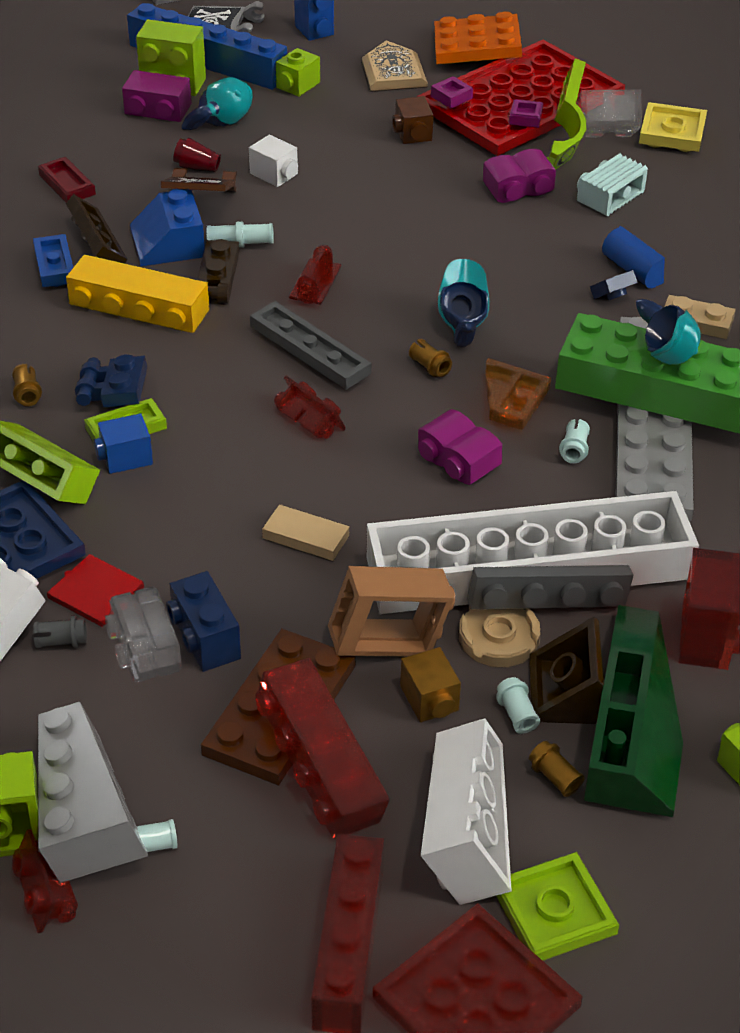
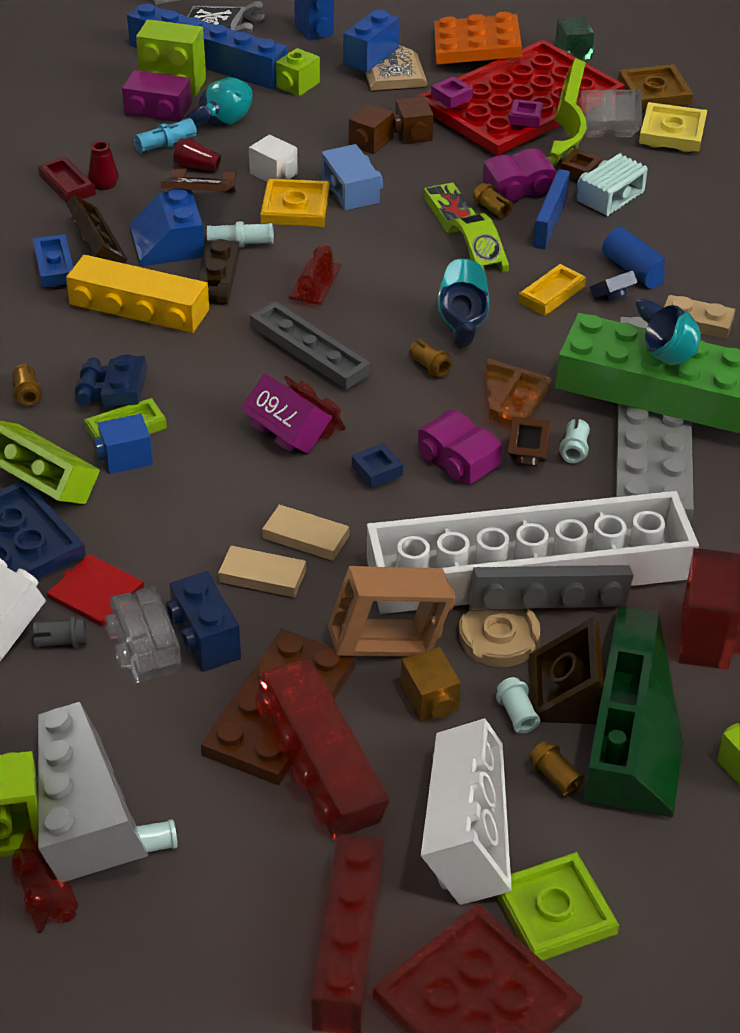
none -> dark red cone [88,141,119,190]
none -> medium azure pin [134,118,197,154]
none -> tan tile [218,546,306,598]
none -> magenta brick [240,373,332,454]
none -> yellow tile [260,178,330,227]
none -> medium blue brick [321,144,383,211]
none -> blue brick [343,9,399,72]
none -> reddish brown brick [349,103,394,154]
none -> dark blue plate [352,443,403,488]
none -> lime piece [424,182,509,273]
none -> pearl gold pin [473,183,513,219]
none -> reddish brown brick [508,416,551,466]
none -> yellow tile [518,264,586,316]
none -> blue tile [533,169,570,250]
none -> clear green brick [555,17,595,60]
none -> reddish brown plate [560,149,602,181]
none -> pearl gold plate [618,64,693,111]

